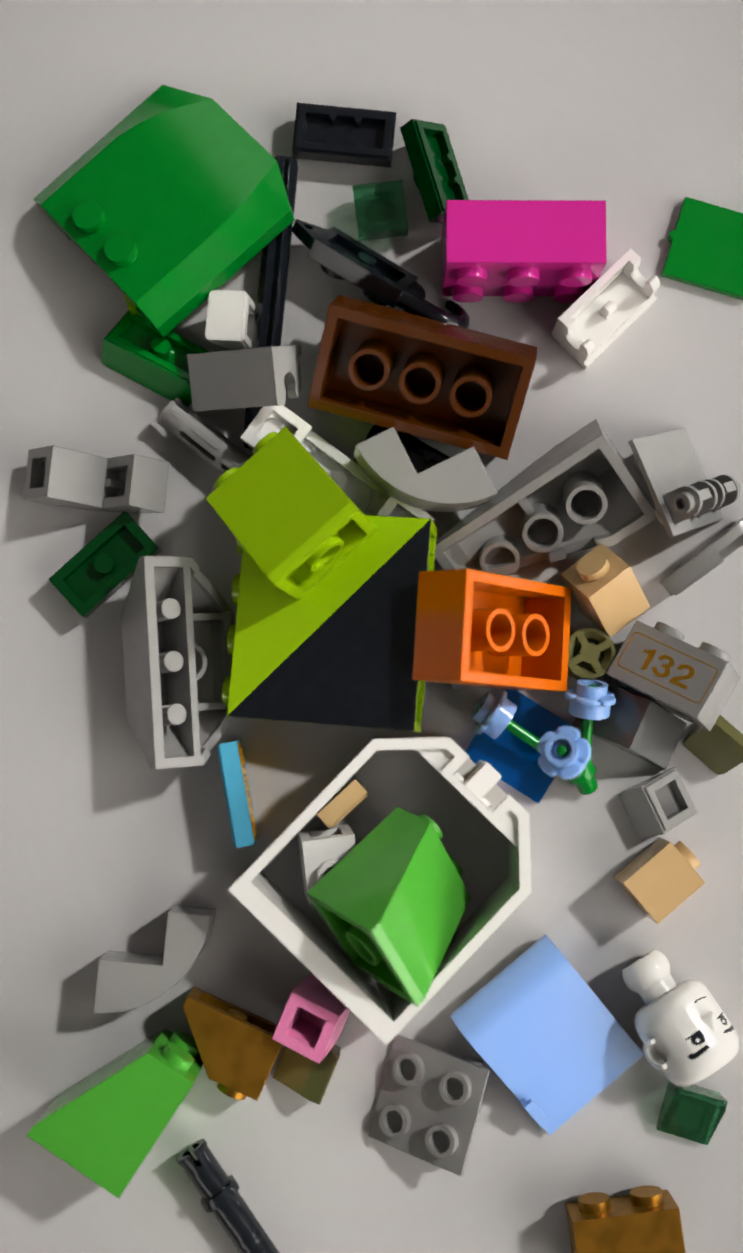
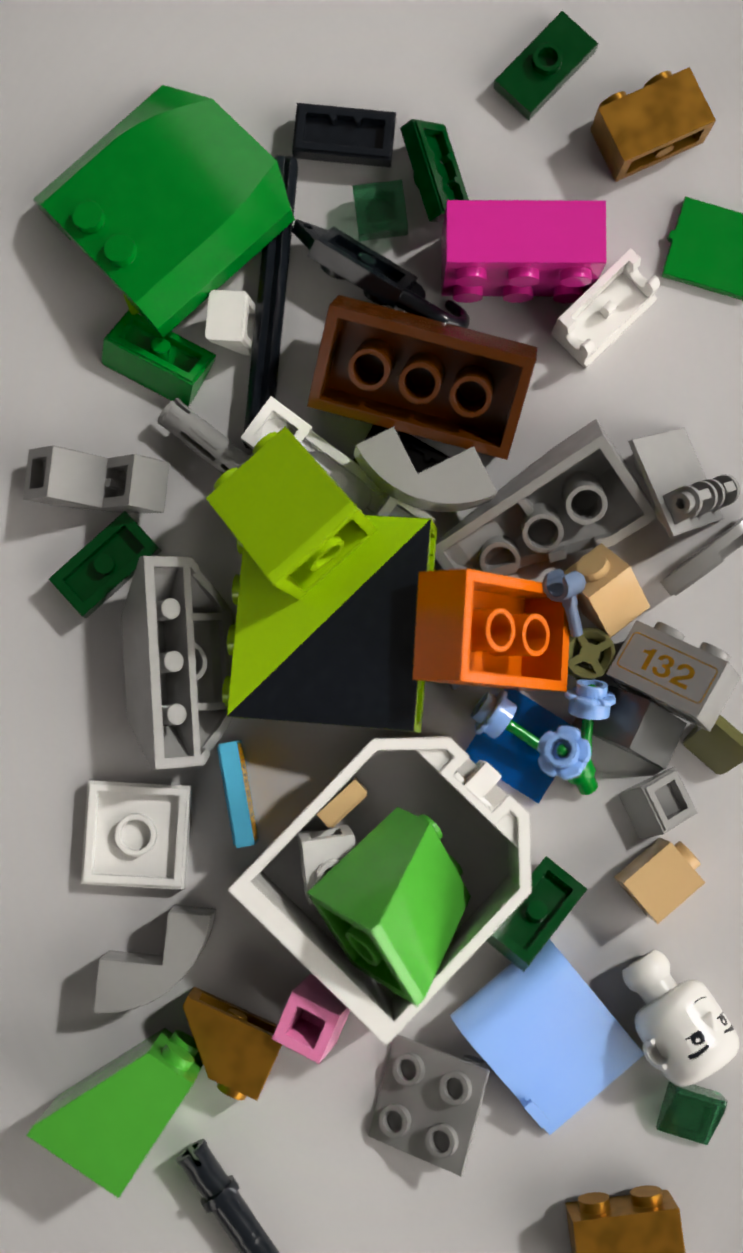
light grey hinge [187,345,302,411] -> none
olive slope [273,1045,341,1105] -> none
none -> white tile [81,780,193,890]
none -> dark green plate [486,856,587,972]
none -> dark green plate [493,11,598,120]
none -> sand blue hand [542,569,586,637]
none -> pearl gold brick [590,67,716,182]

